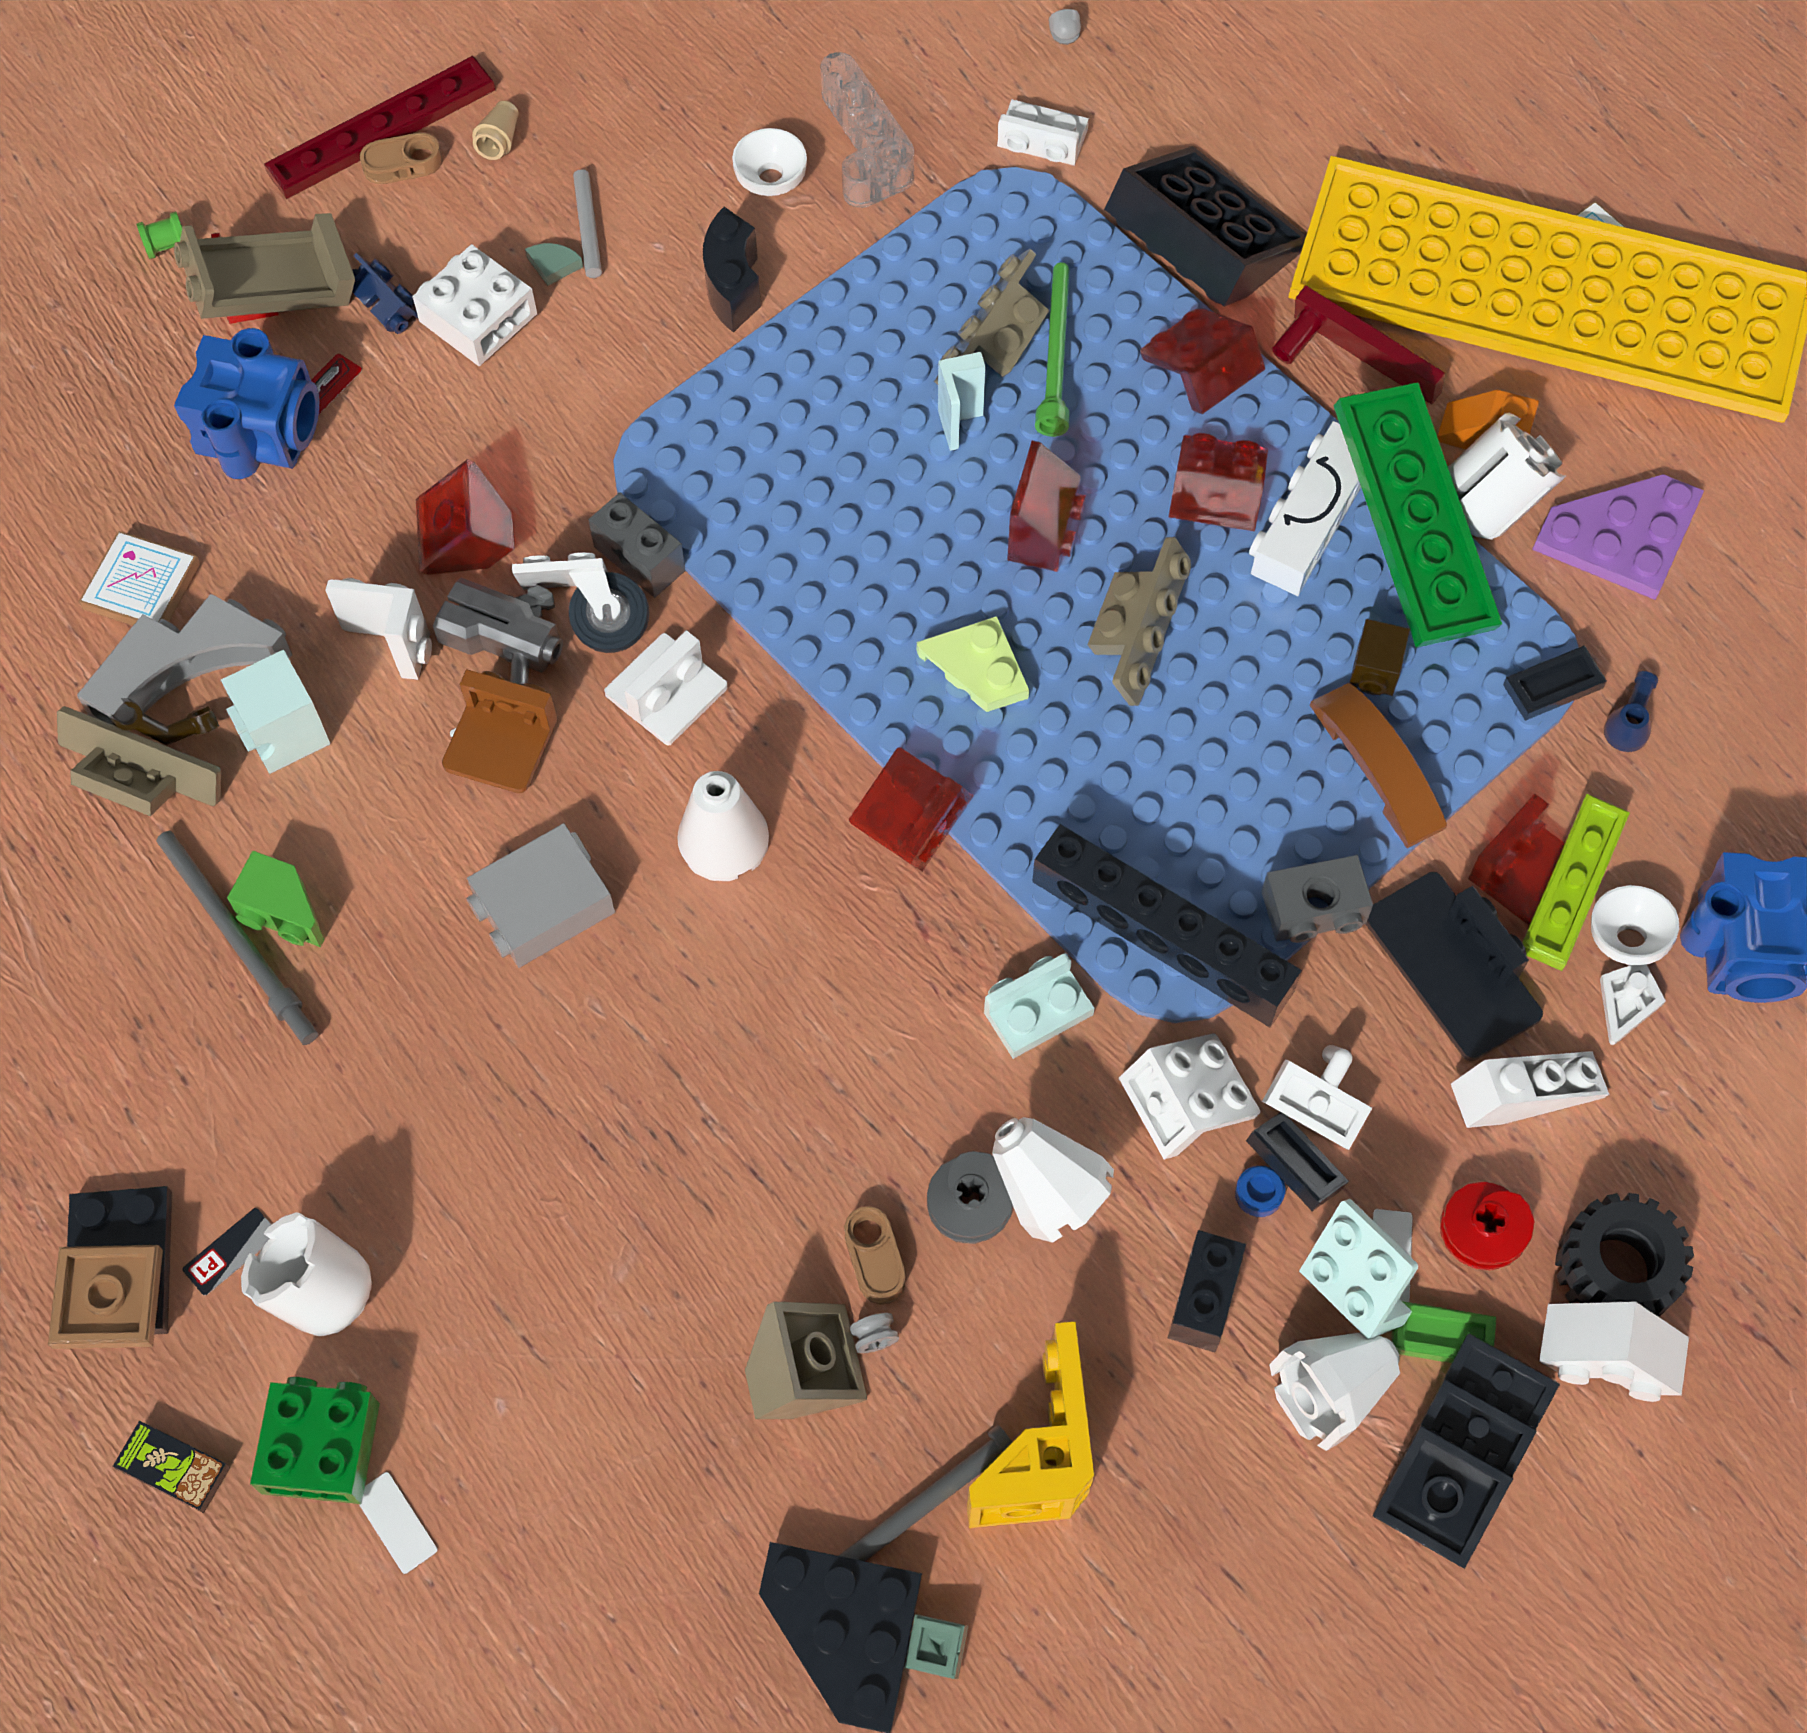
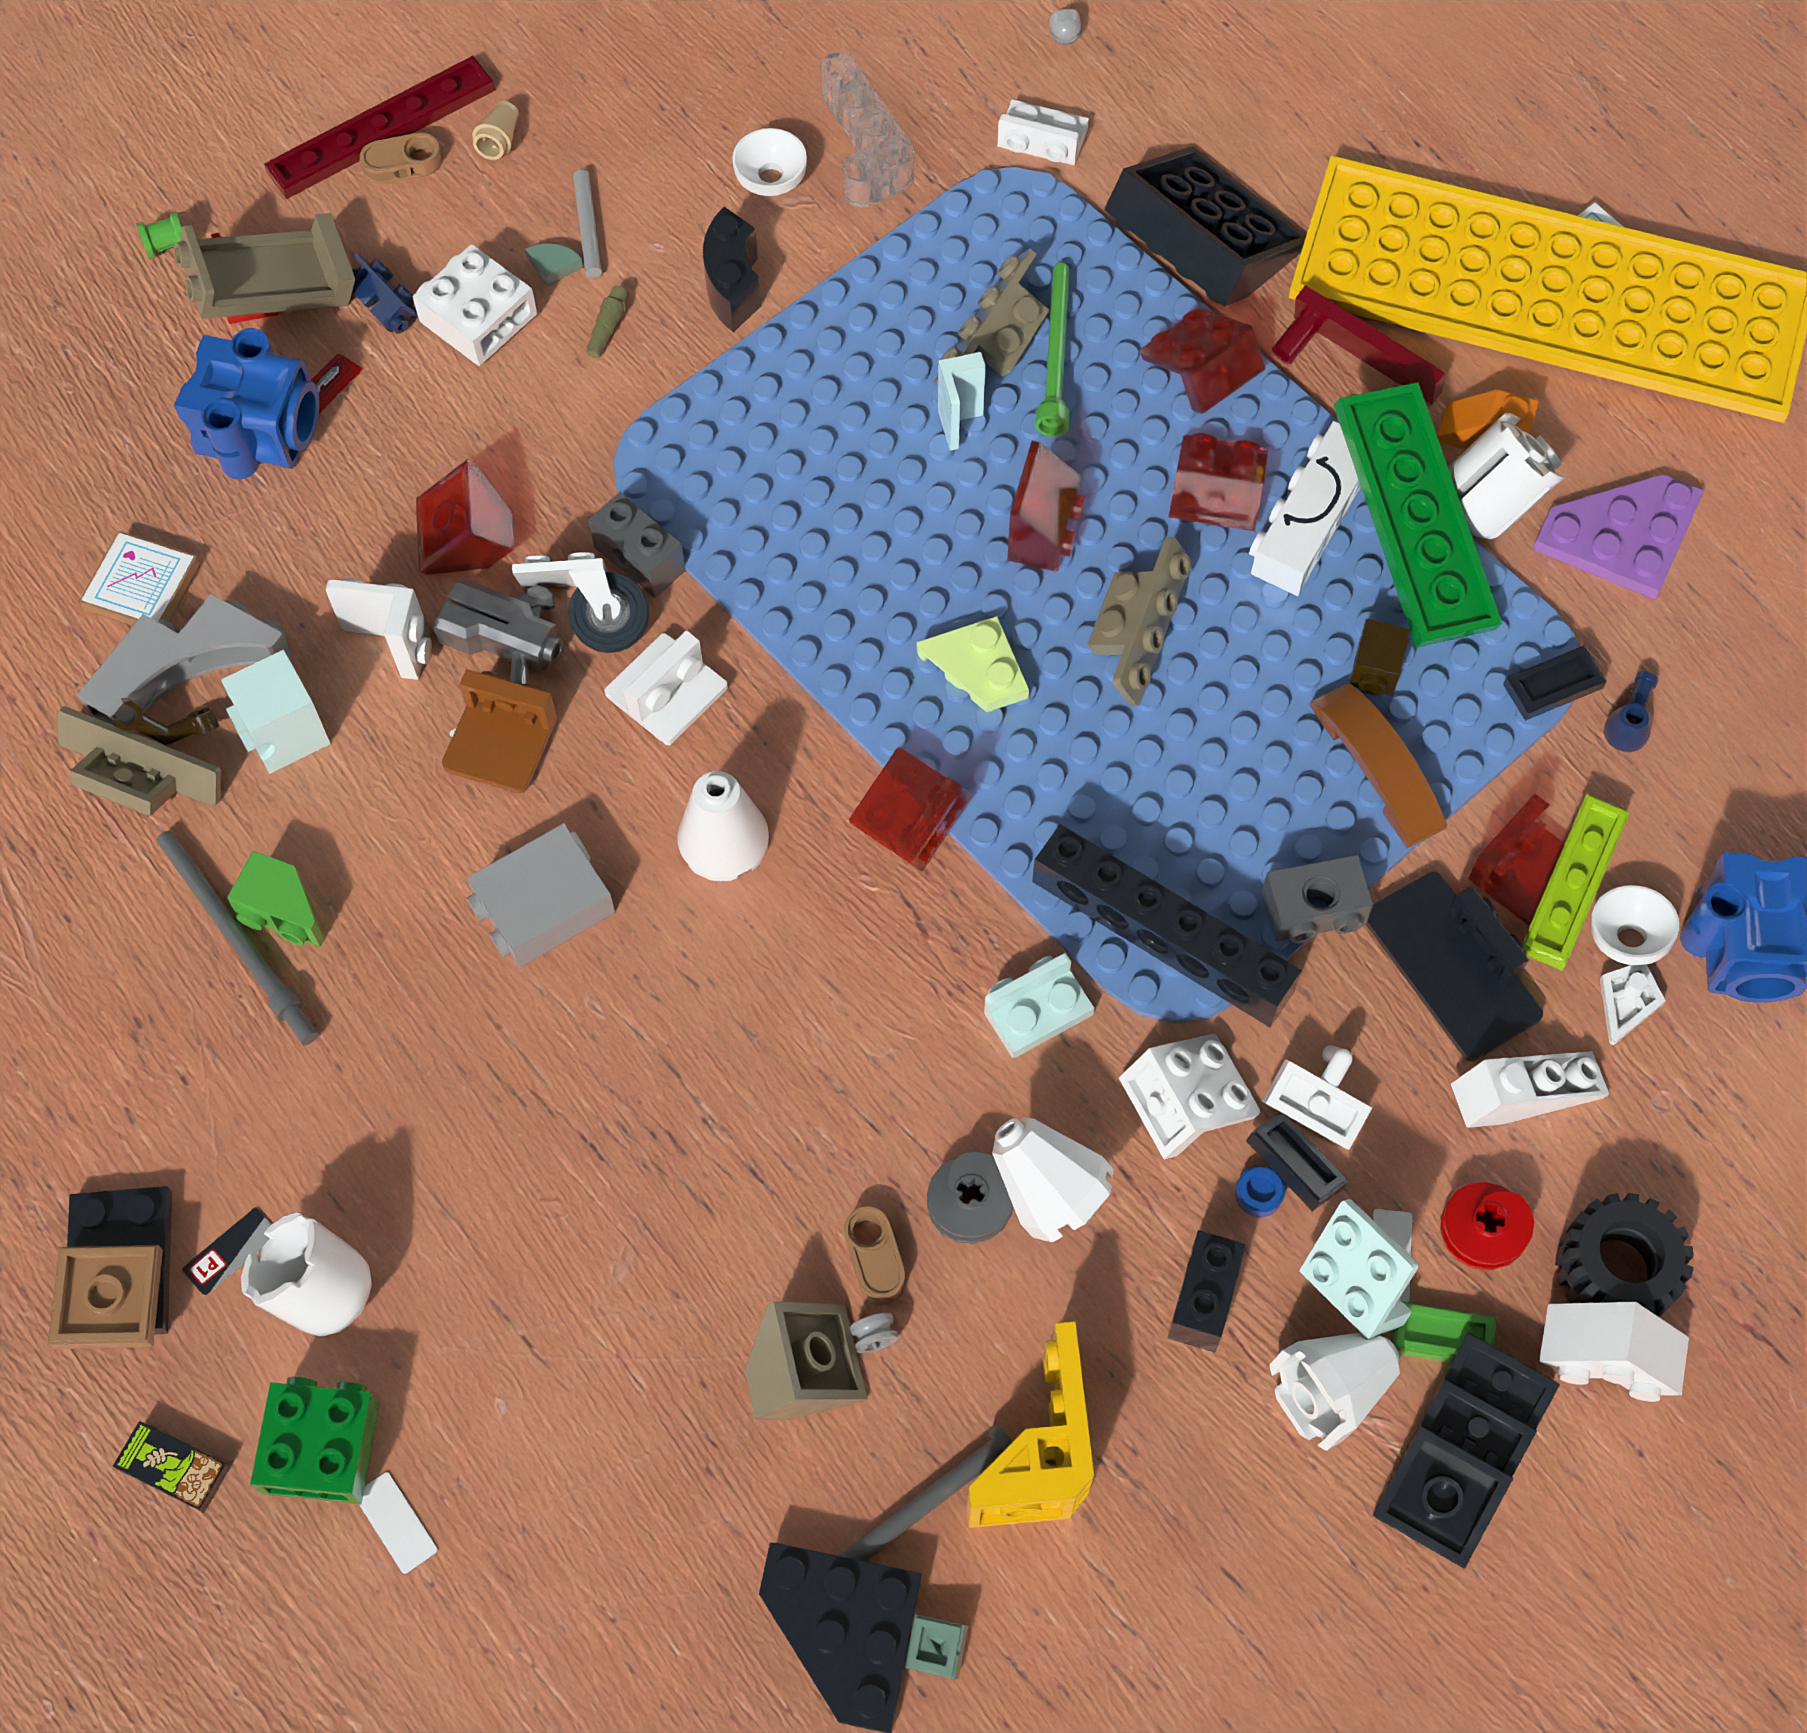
none -> olive animal [586,285,628,358]

